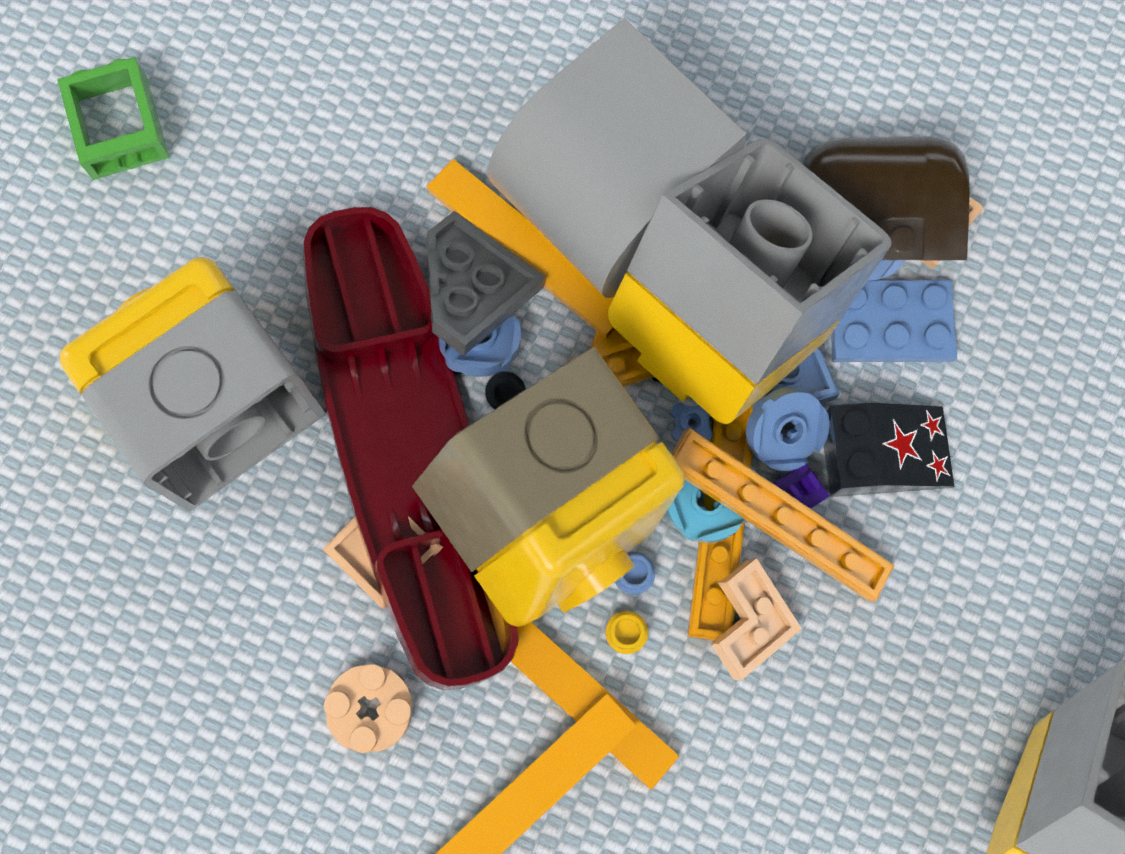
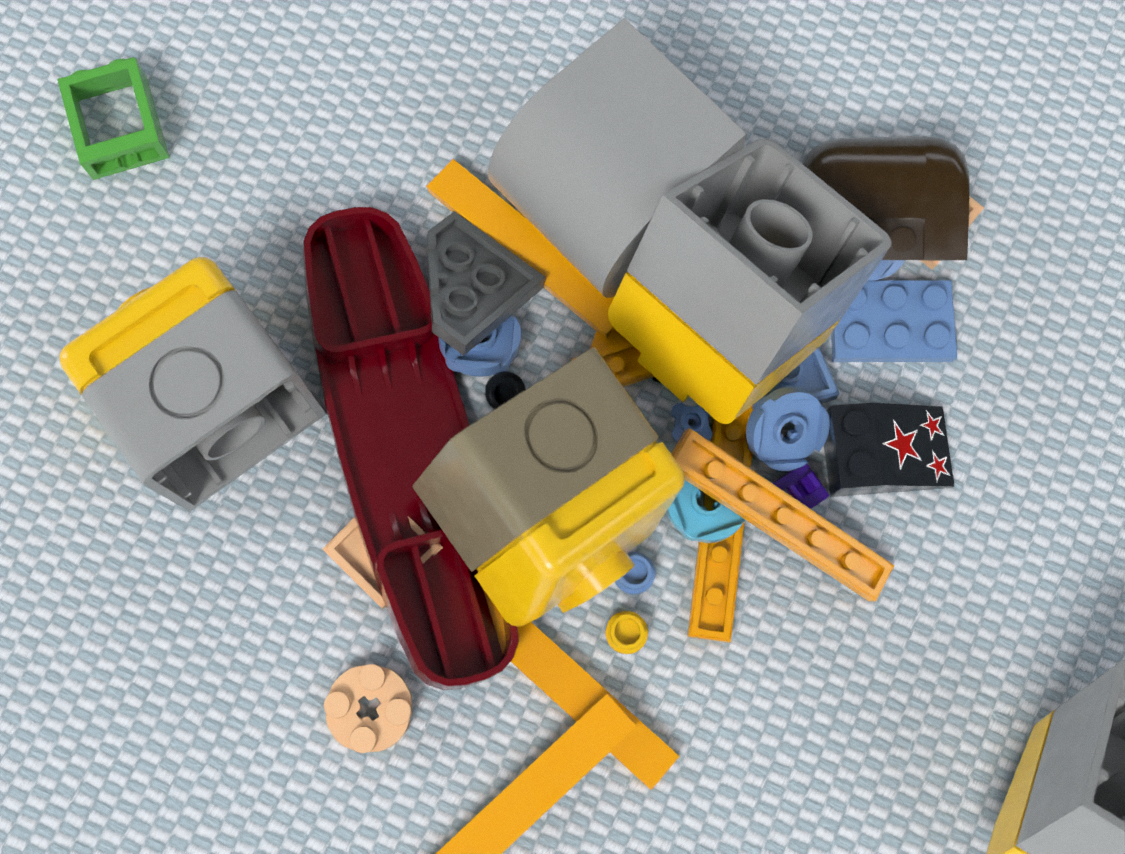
light nougat plate [711,558,802,680] -> none

